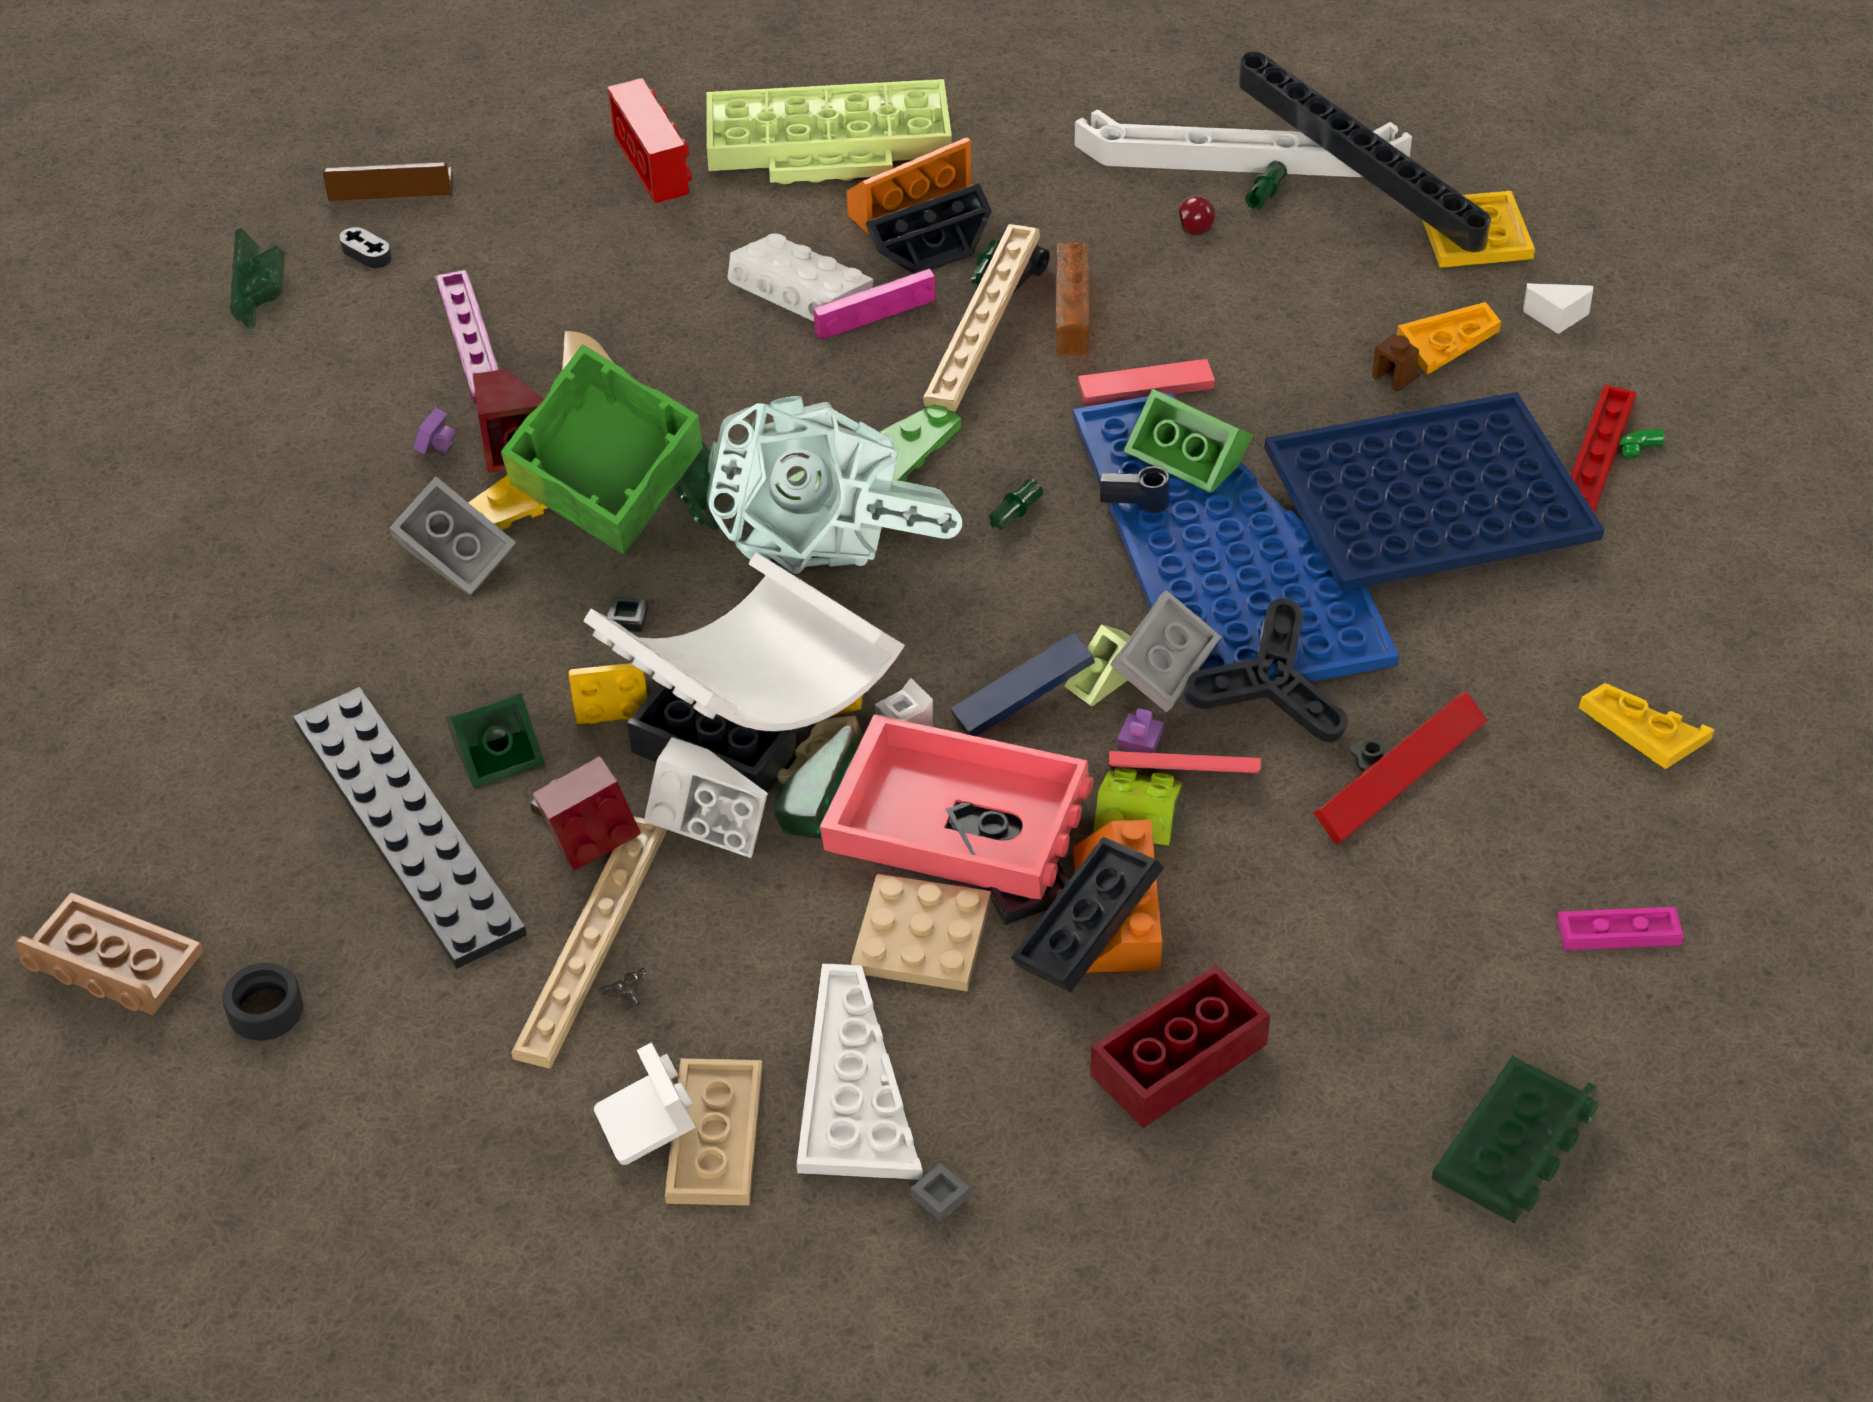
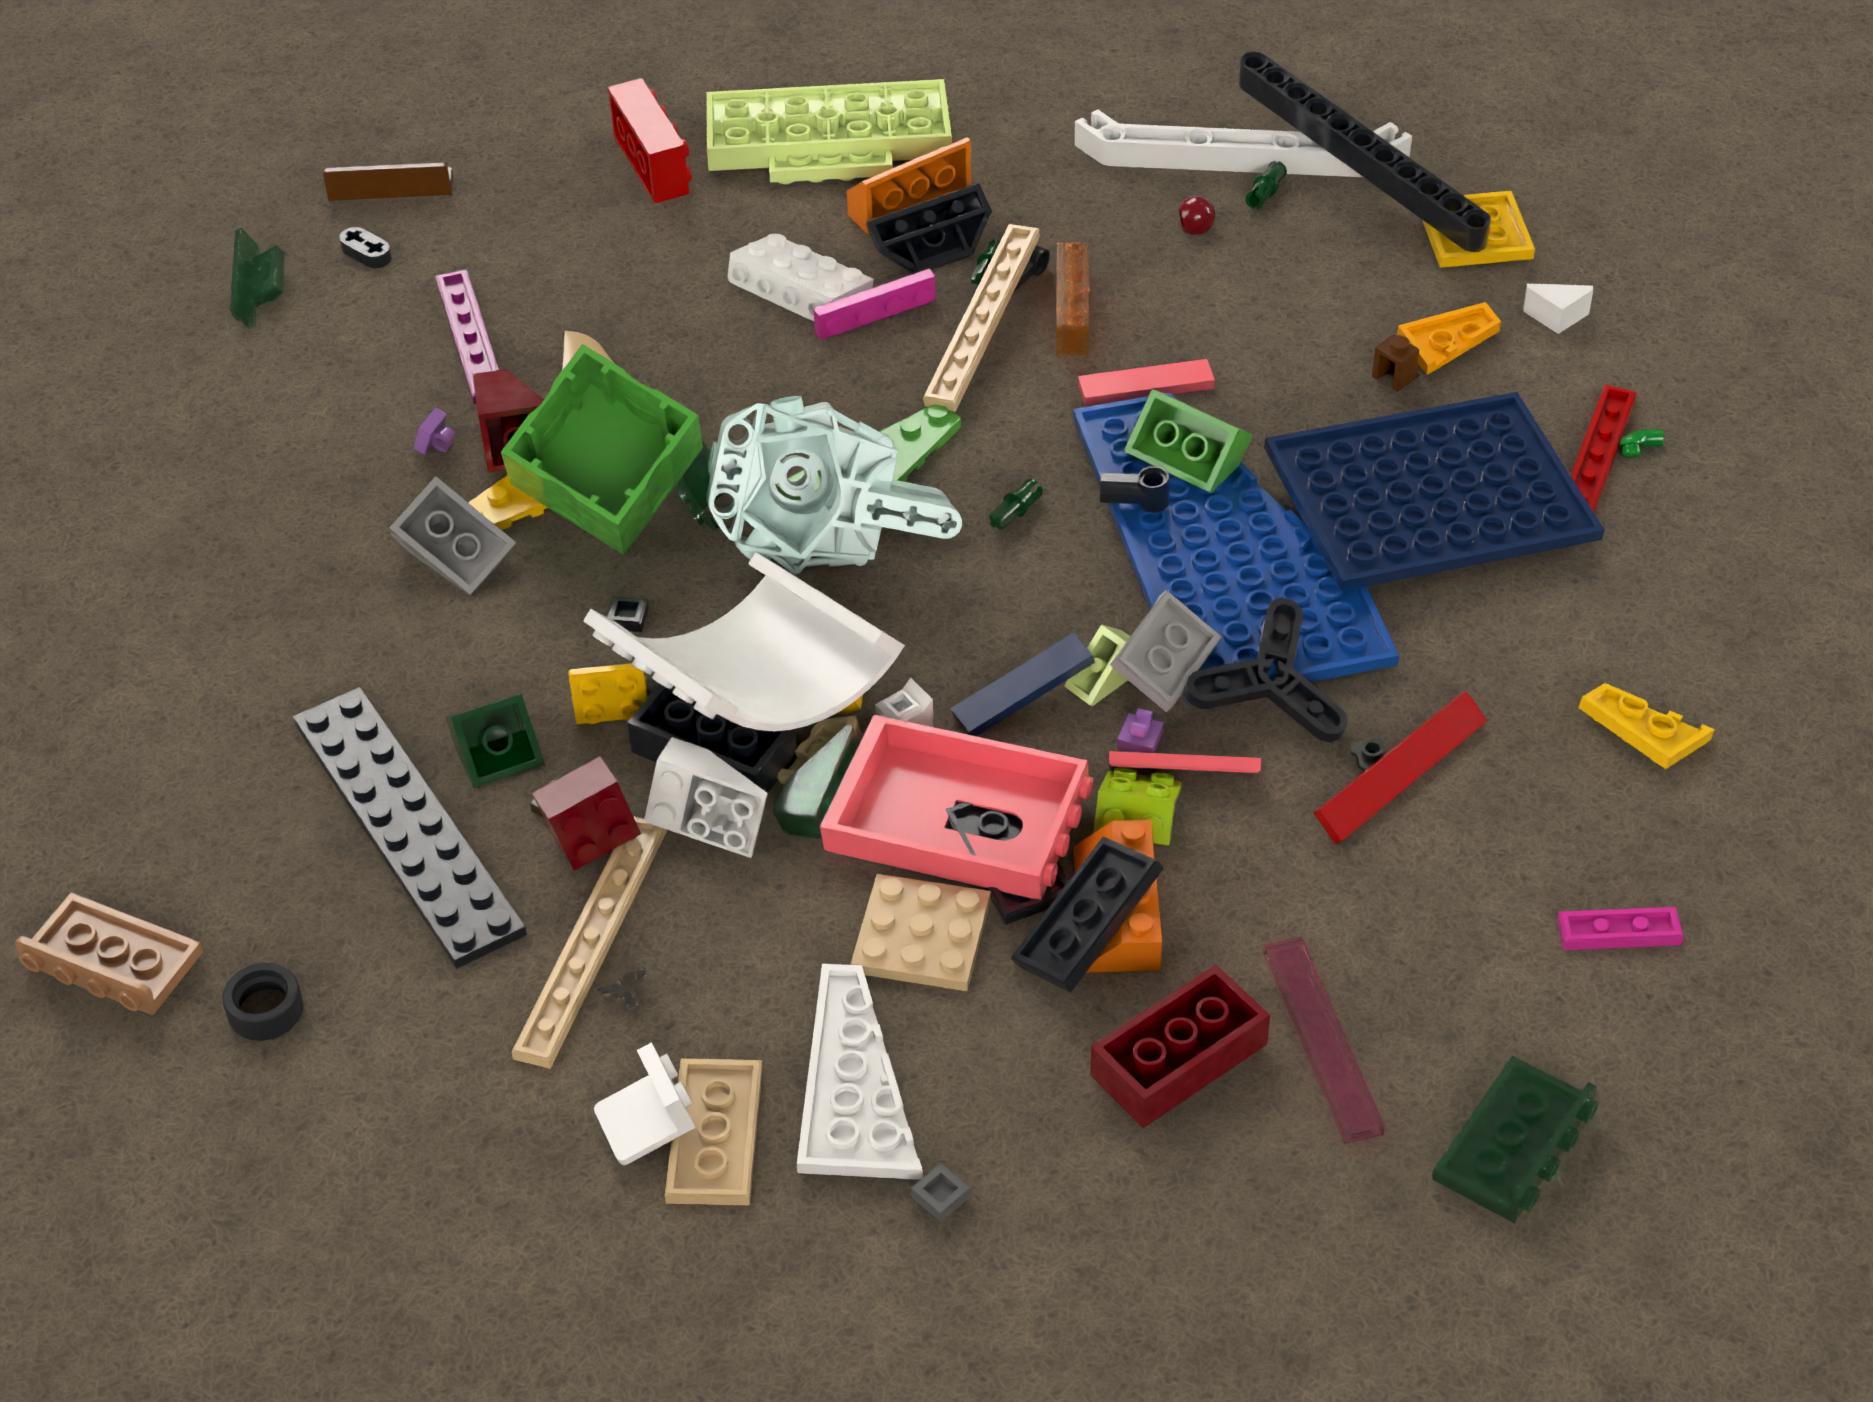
none -> clear pink tile [1263,936,1385,1144]

